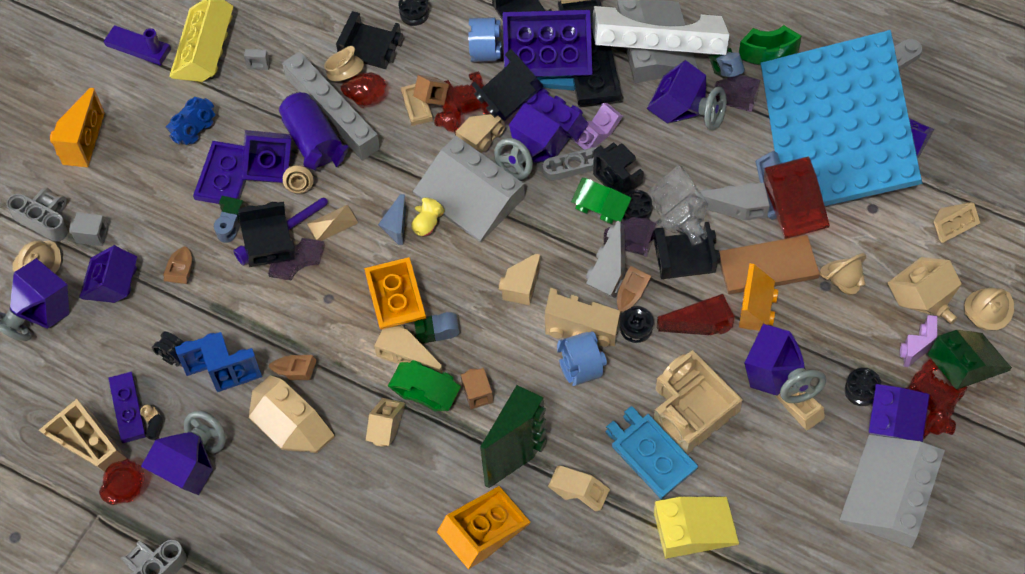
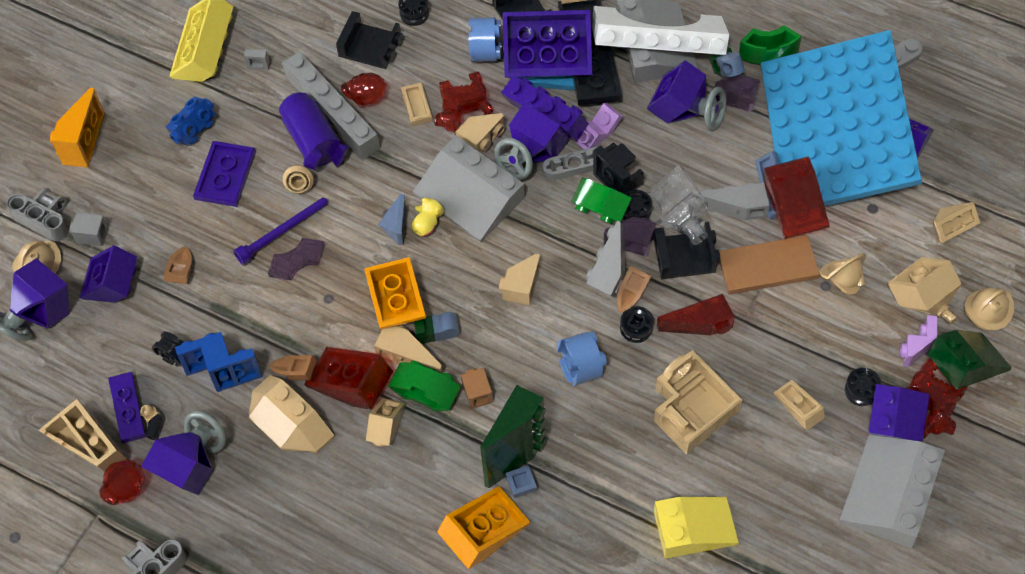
dark purple piece [104,25,171,65] -> none
sand blue leg [213,196,245,243] -> none
black panel [238,201,295,267] -> none
dark purple slope [242,130,291,183] -> none
tan slope [307,204,358,243] -> none
tan piece [324,46,364,81] -> none
medium nougat brick [413,75,449,105] -> none
black panel [471,49,544,121] -> none
tan wedge [545,288,620,347] -> none
tan slope [548,465,610,511] -> none
dark azure tile [605,406,698,500] -> none
light orange slope [739,263,778,331] -> none
dark purple piece [744,324,826,403] -> none
none -> clear red slope [304,347,393,410]
none -> sand blue plate [505,465,537,498]

